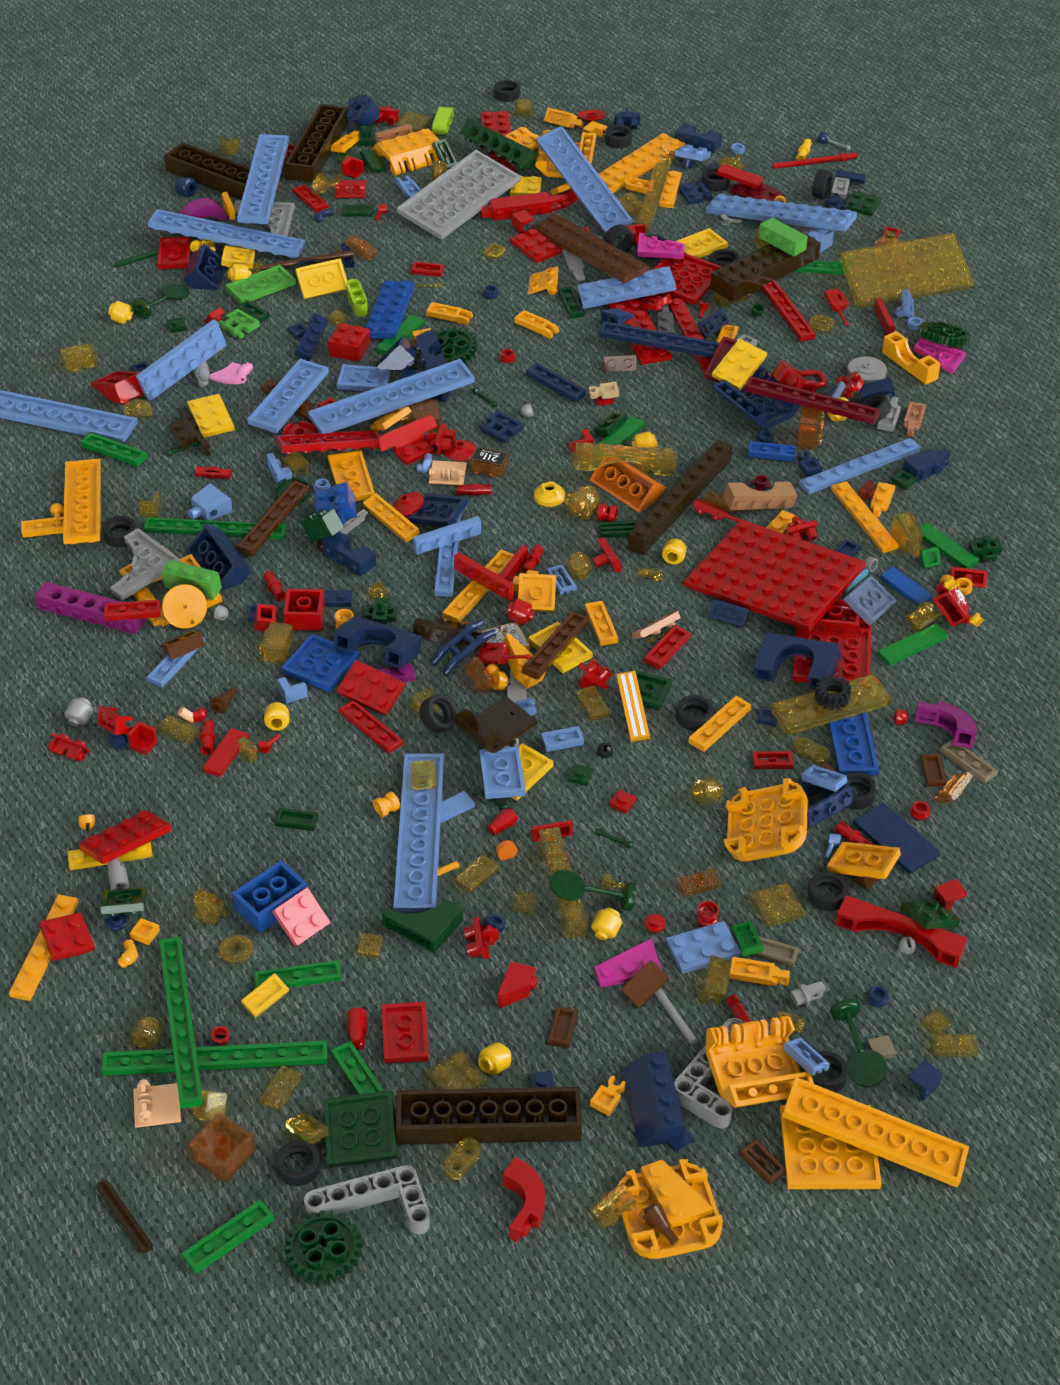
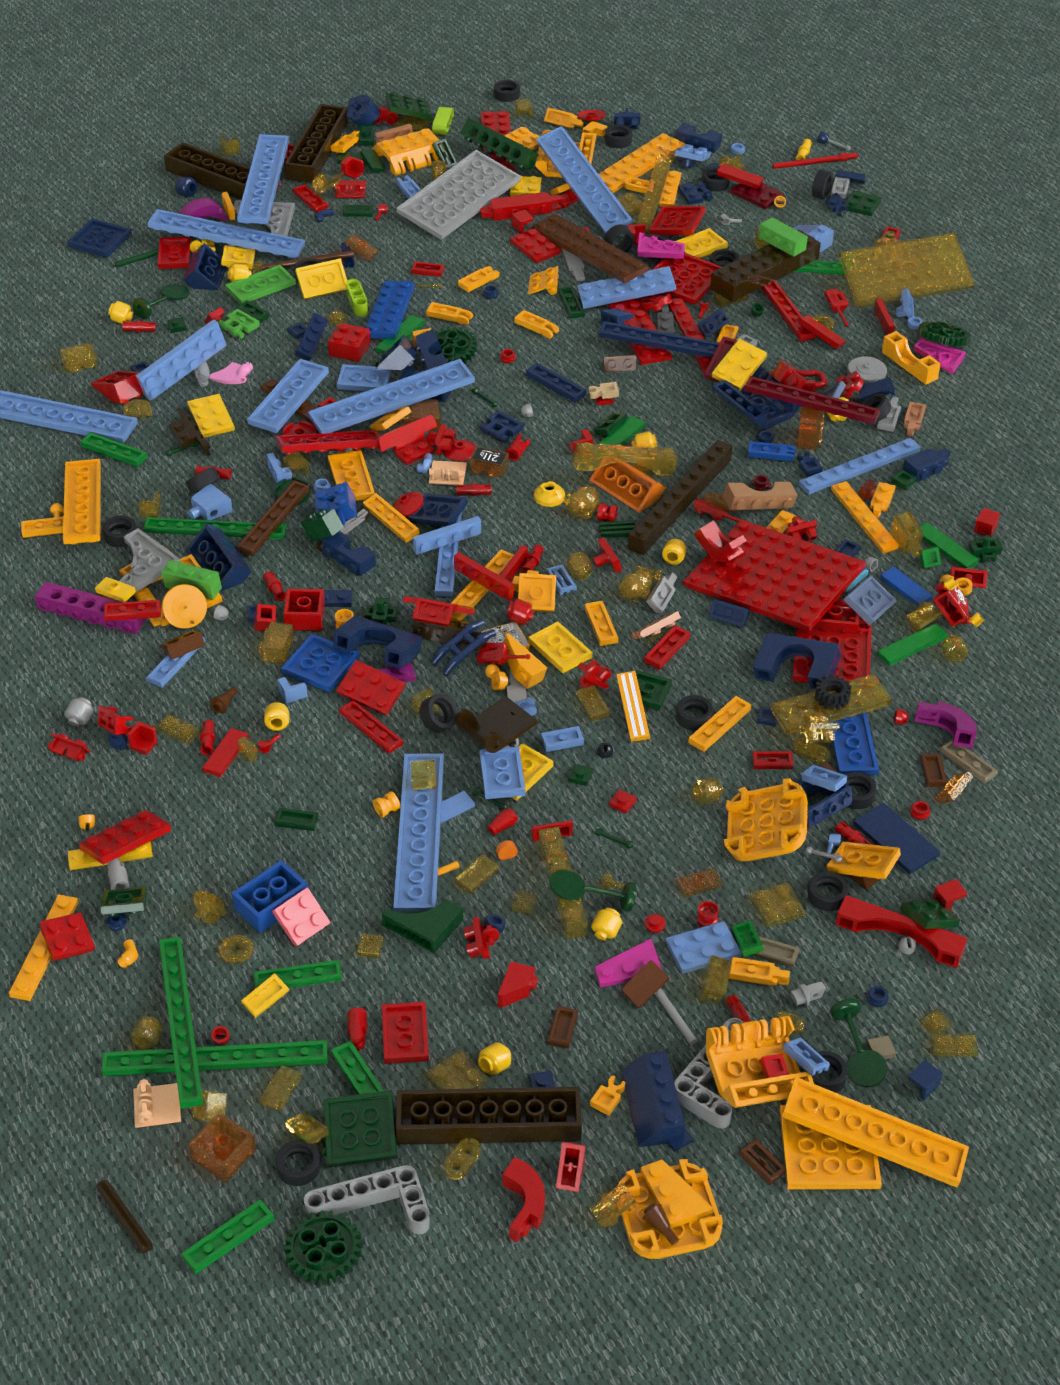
light orange plate [130,918,160,945] -> none
arm [178,707,207,723] -> none
clear yellow plate [368,582,387,599] -> none
clear orange hinge [462,657,494,693] -> none
clear yellow plate [484,242,506,259] -> none
reddish brown tile [521,611,589,680] -> none
medium blue plate [705,194,857,232] -> none
none -> dark blue plate [67,218,132,258]
none -> yellow plate [95,577,136,602]
none -> red pin [122,320,156,333]
none -> black tyre [185,467,221,494]
none -> dark green plate [385,92,432,120]
none -> red plate [403,596,475,627]
none -> light orange hinge [458,266,500,292]
none -> red hinge [505,433,531,461]
none -> red slope [556,1141,586,1192]
none -> clear yellow cylinder [617,565,653,602]
none -> light grey hinge [646,572,677,614]
none -> red plate [649,206,706,236]
none -> red arch [694,521,746,562]
none -> red plate [759,1054,789,1079]
none -> red tile [798,315,846,349]
none -> clear yellow hips [799,711,840,743]
none -> light grey hinge [805,847,842,862]
none -> clear yellow head [941,635,968,663]
none -> red panel [974,508,1000,537]

